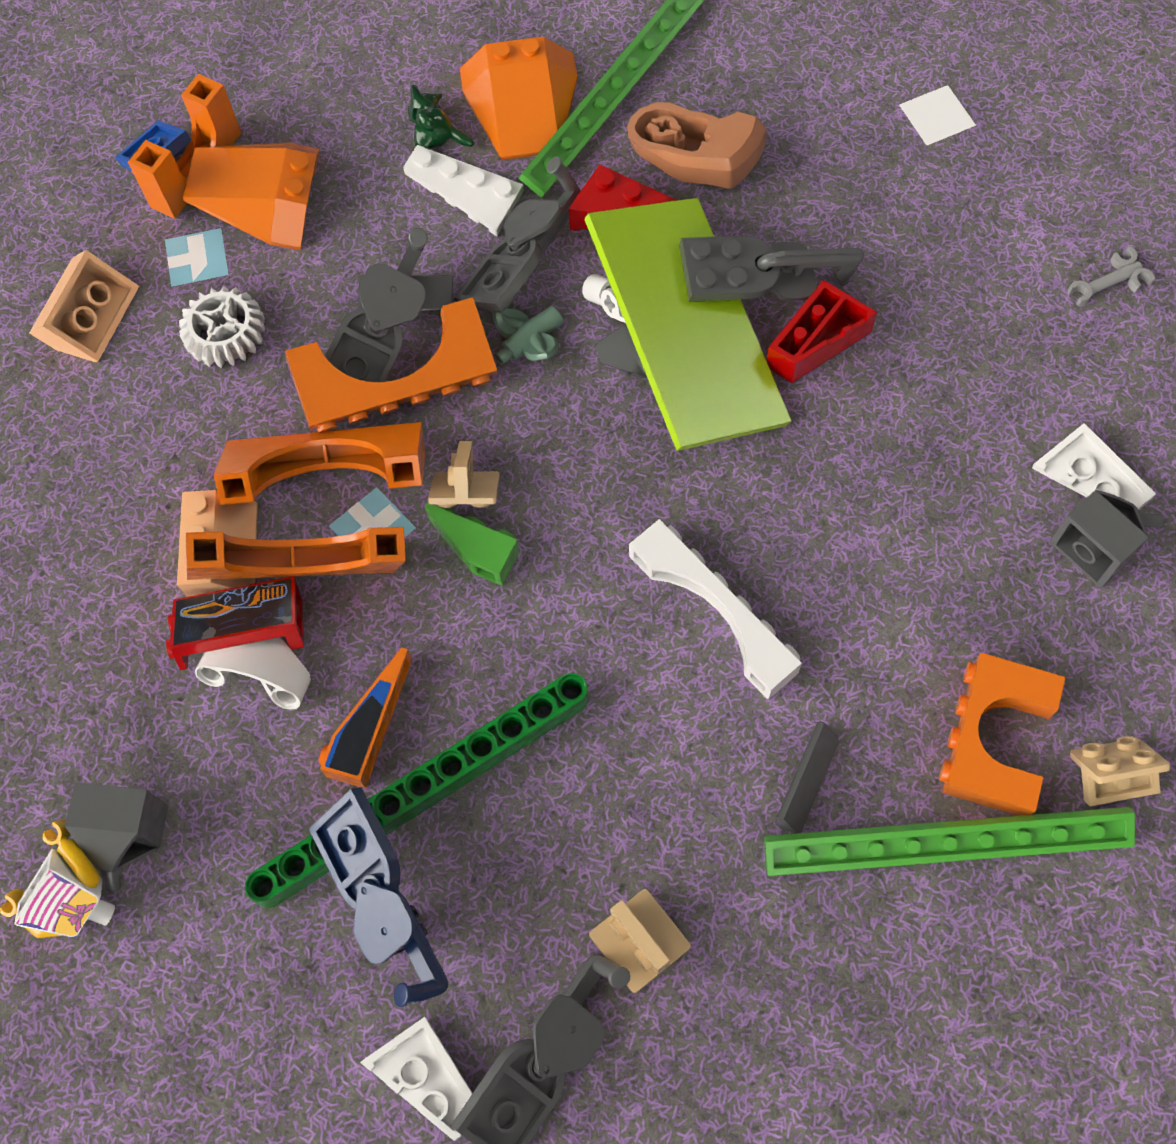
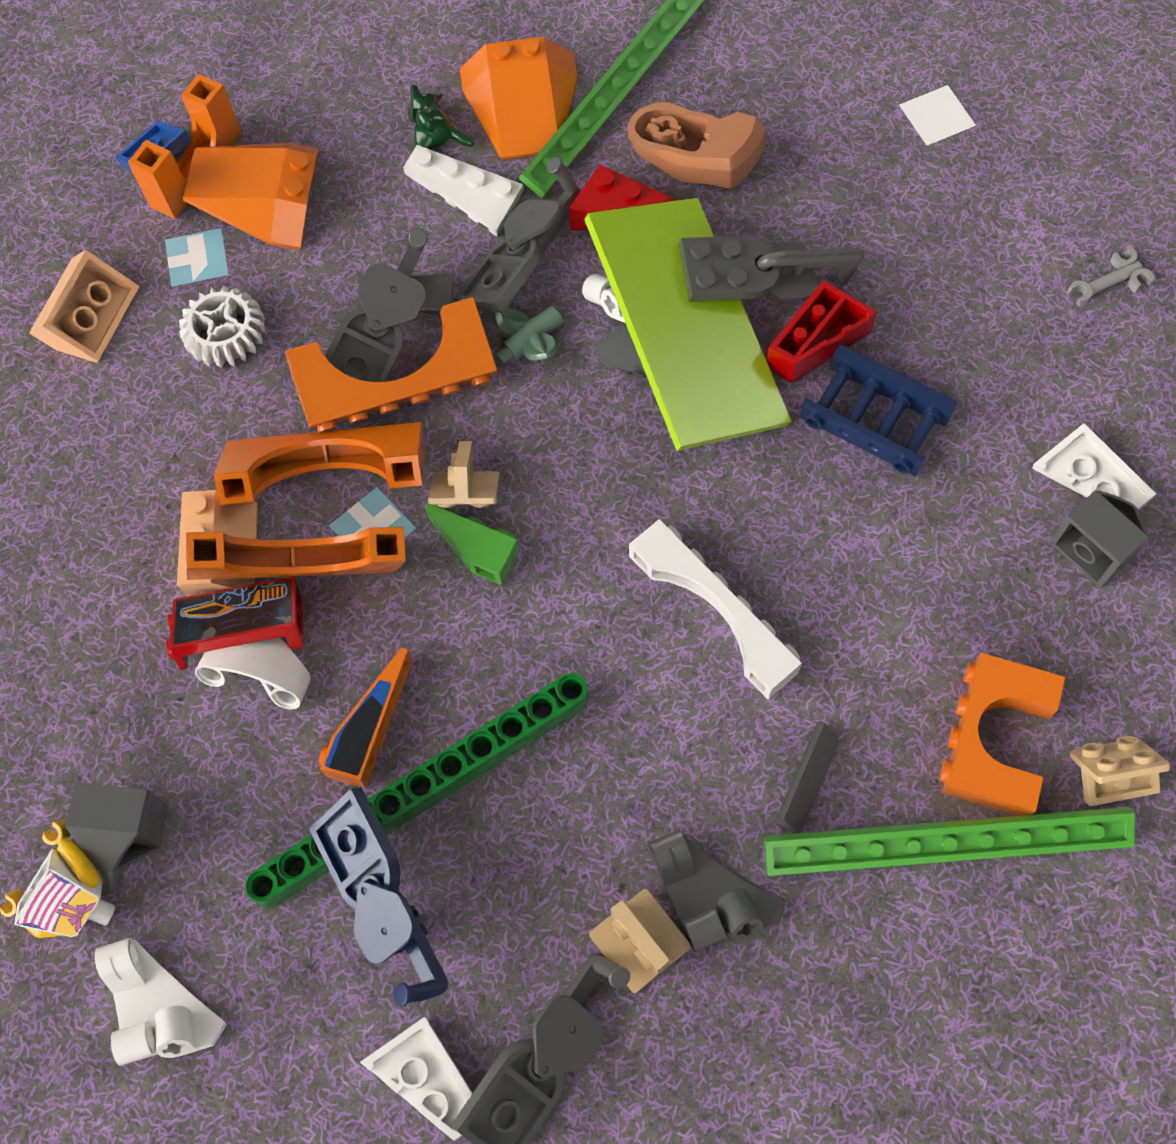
none -> white panel [95,938,227,1066]
none -> dark grey panel [649,830,785,952]
none -> dark blue fence [800,344,957,476]

